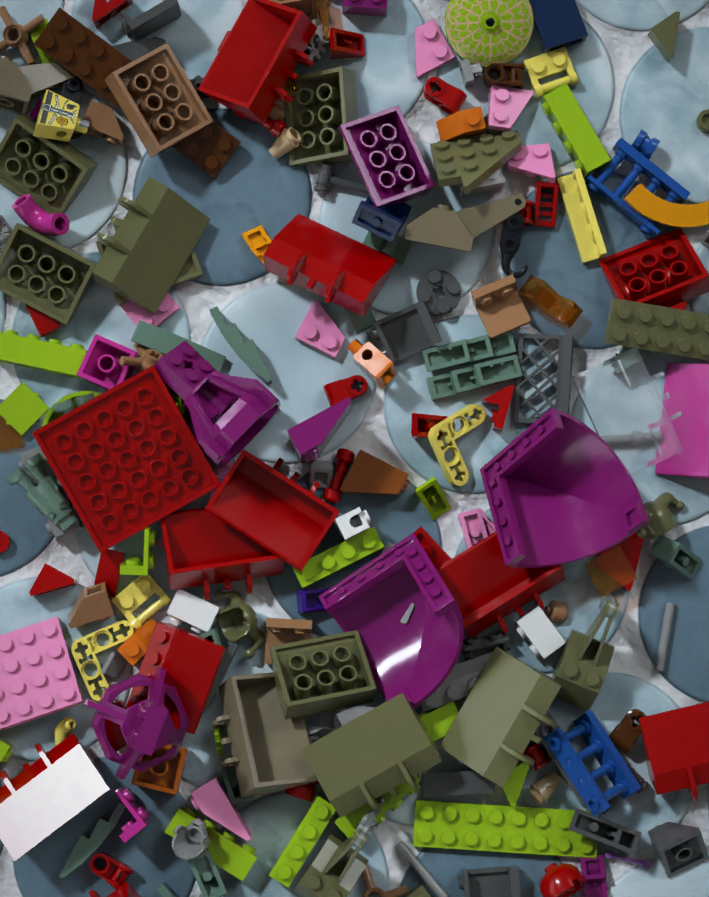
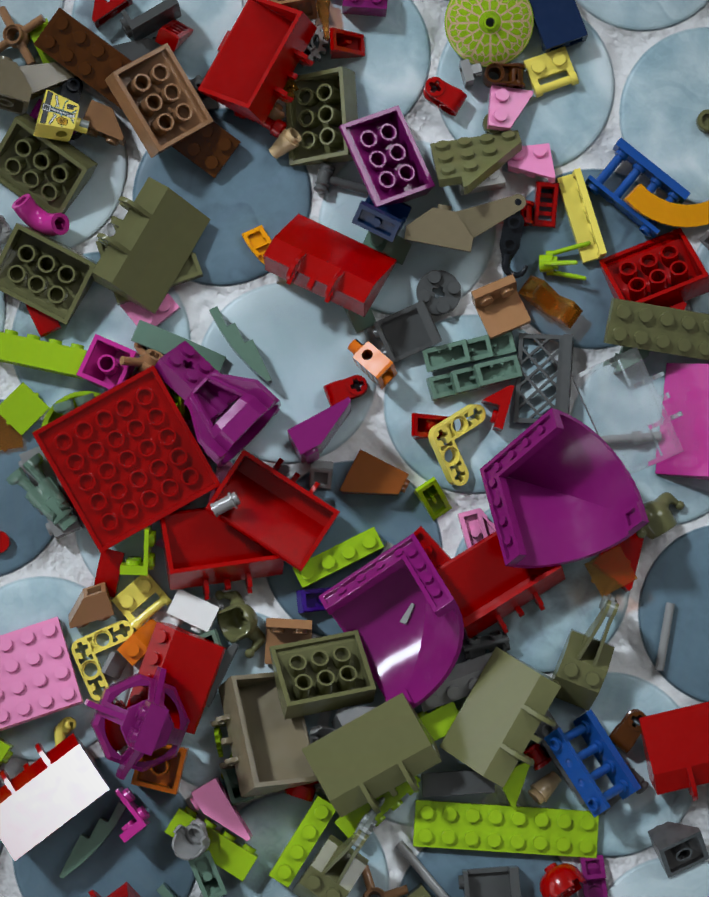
red slope [29,563,77,597] -> none
red piece [90,851,135,889] -> none
bright pink wing [295,299,345,358] -> none
red piece [323,448,355,504] -> none
white brick [335,507,372,541] -> none
bright pink wing [414,19,455,79] -> none
orange slope [436,106,486,141] -> none
white brick [515,606,566,659] -> none
lime brick [541,83,611,177] -> none
medium nougat piece [544,600,569,624] -> none
dark grey slope [568,808,641,855] -> none
medium lavender hinge [604,850,651,869] -> none
blue wheel [631,129,660,159] -> none
olive slope [648,11,680,61] -> none
sand green slope [650,535,703,580] -> none
none -> red slope [155,19,193,52]
none -> light grey pin [210,492,241,517]
none -> lime plant [539,241,591,281]

